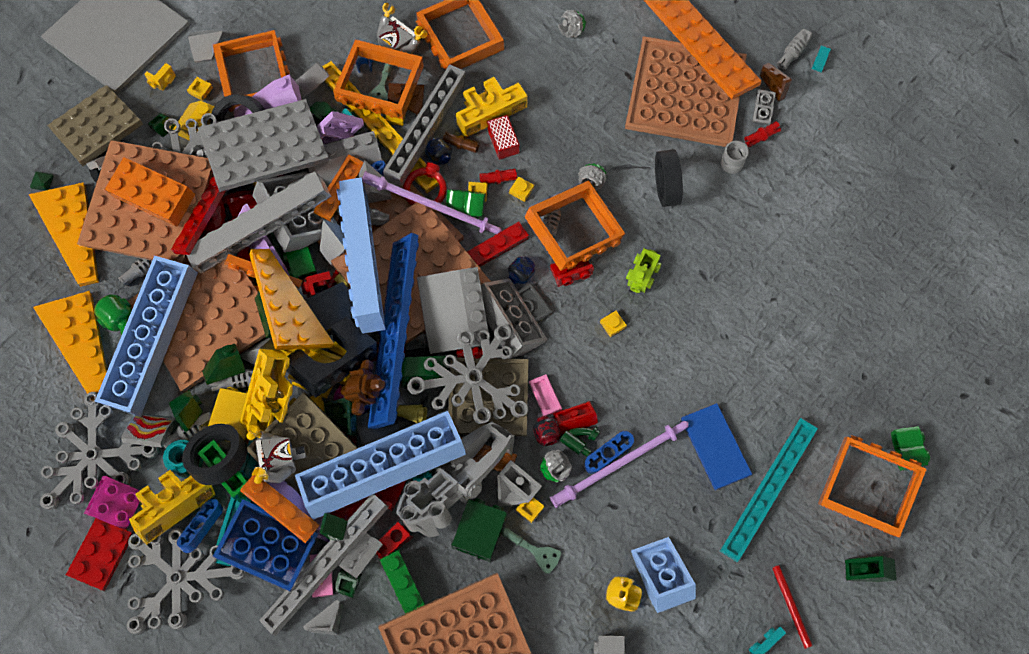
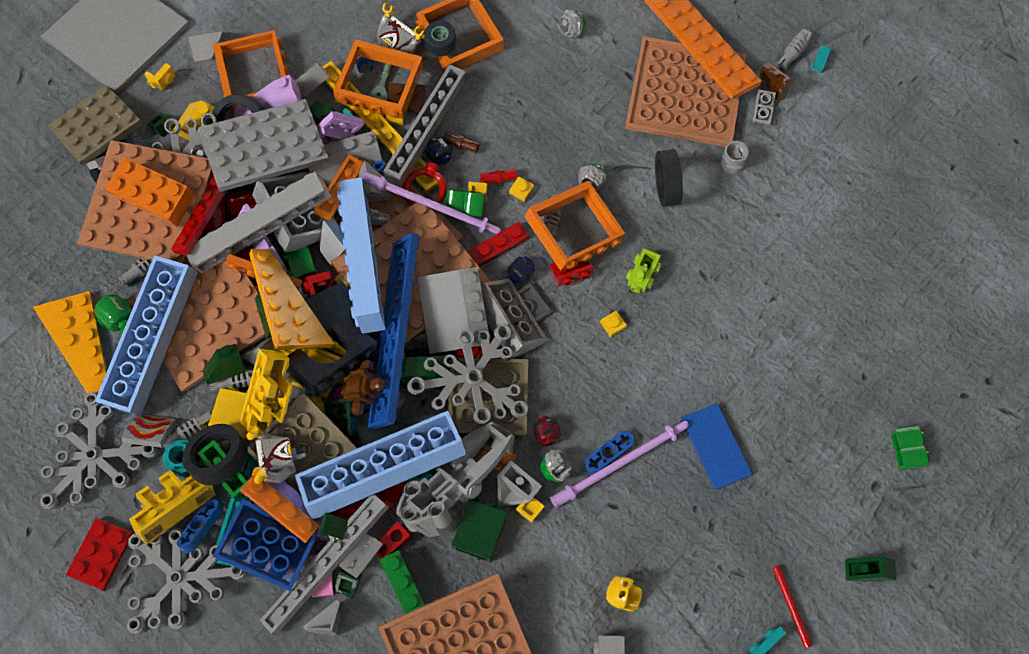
light orange wing [29,182,99,287] -> none
dark green slope [30,172,54,191] -> none
dark pink bracket [84,476,140,529] -> none
dark green slope [169,390,203,432] -> none
yellow plate [187,77,213,101] -> none
light yellow cone [397,405,427,423] -> none
yellow piece [456,77,527,138] -> none
red panel [487,115,519,160] -> none
sand green piece [501,528,561,574] -> none
bright pink tile [529,374,562,416] -> none
red slope [553,401,598,436] -> none
dark green plant [560,426,601,457] -> none
light blue slope [631,537,696,613] -> none
teal plate [720,418,818,562] -> none
red pin [744,121,781,147] -> none
orange window [818,435,927,538] -> none
none -> black wheel [424,21,457,56]

